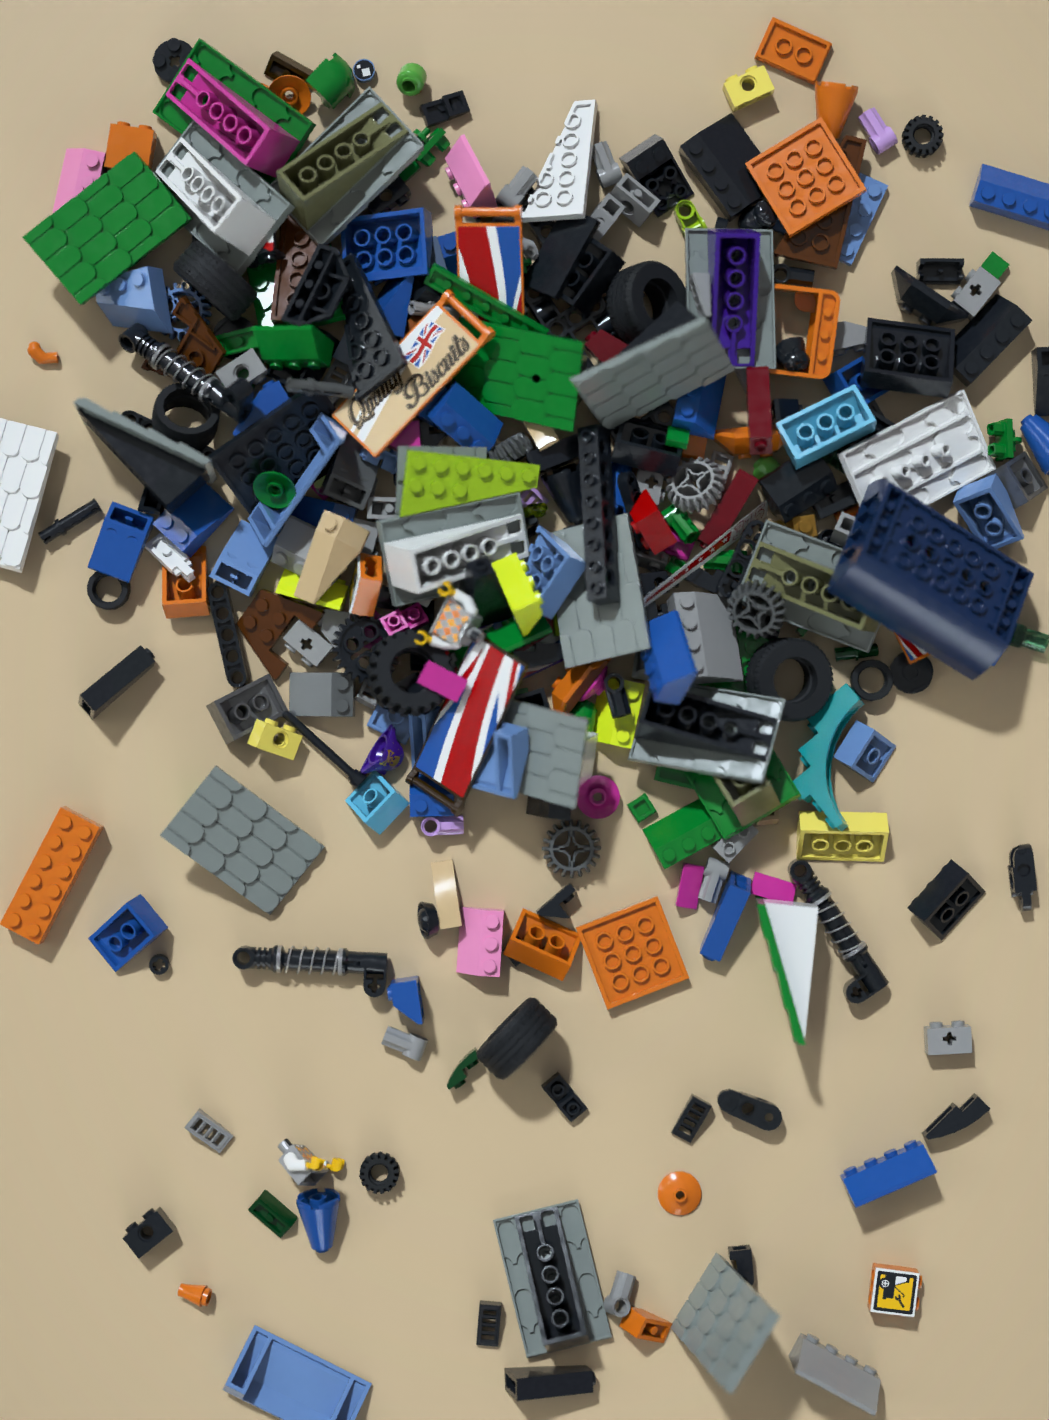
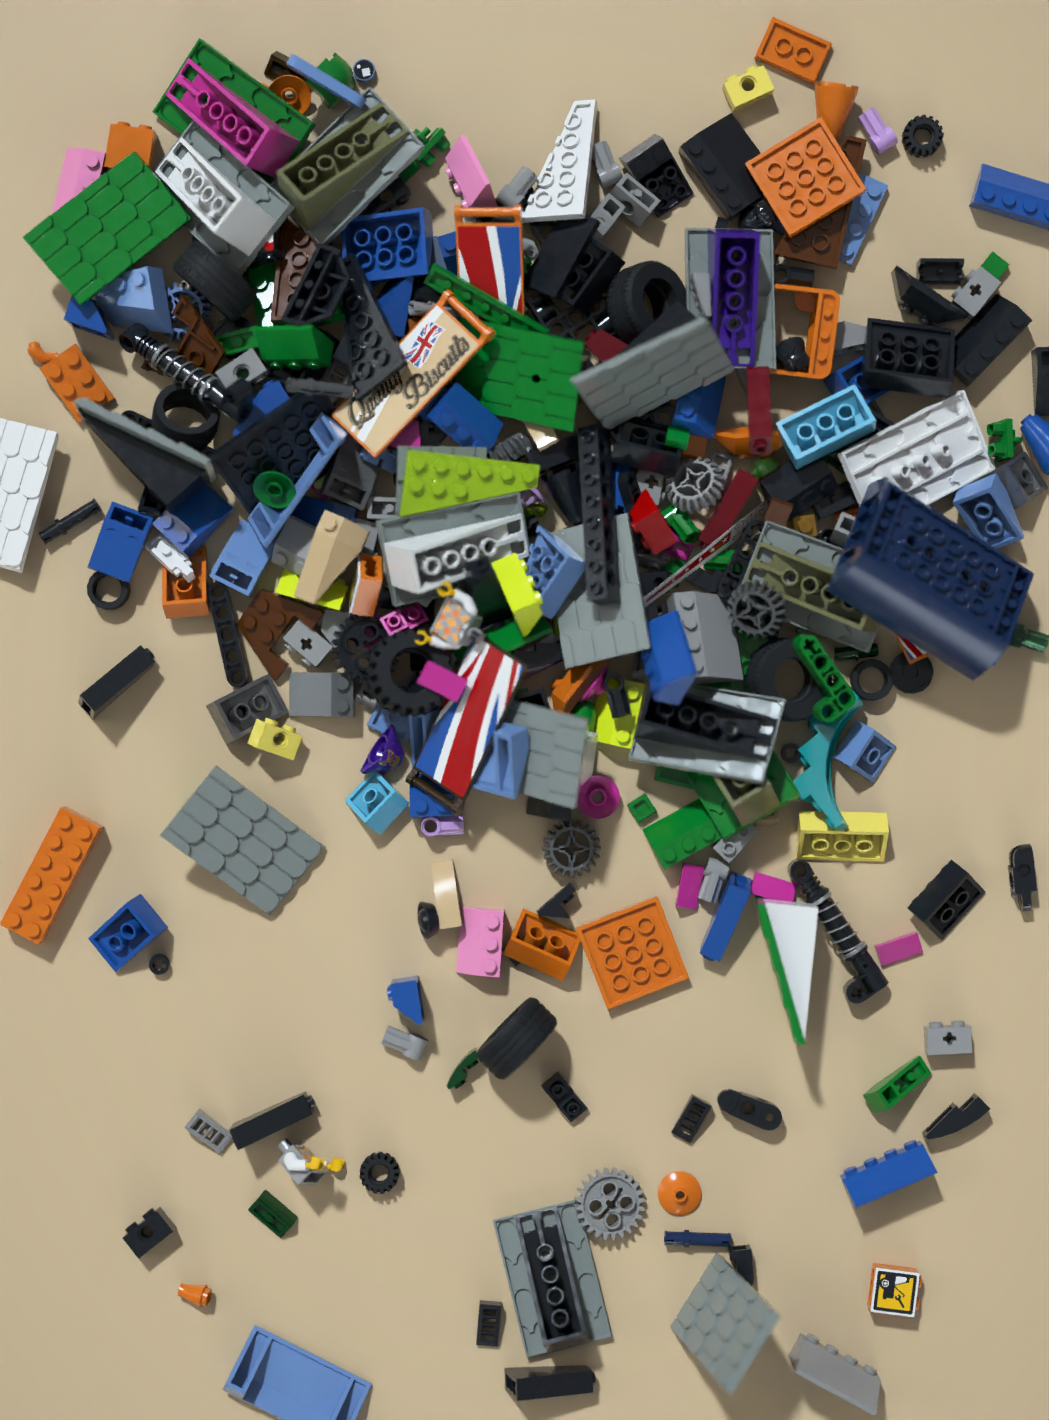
black plate [152,38,192,84] -> none
black piece [232,945,388,997] -> none
black piece [283,710,367,789] -> none
blue cone [296,1188,340,1253] -> none
bright green head [396,63,427,96] -> none
black slope [419,90,470,128] -> none
light grey piece [603,1270,636,1317] -> none
orange slope [619,1307,673,1343] -> none
lime piece [674,200,707,237] -> none
black slope [771,398,803,424] -> none
none -> orange plate [39,343,115,423]
none -> blue slope [64,296,114,340]
none -> black slope [229,1091,316,1150]
none -> medium blue beam [286,54,367,110]
none -> light grey gear [574,1167,645,1240]
none -> dark blue pin [664,1230,731,1248]
none -> reddish brown tile [764,497,793,526]
none -> black bush [781,743,801,763]
none -> green beam [793,634,856,722]
none -> green slope [863,1055,932,1113]
none -> dark pink slope [874,932,923,966]

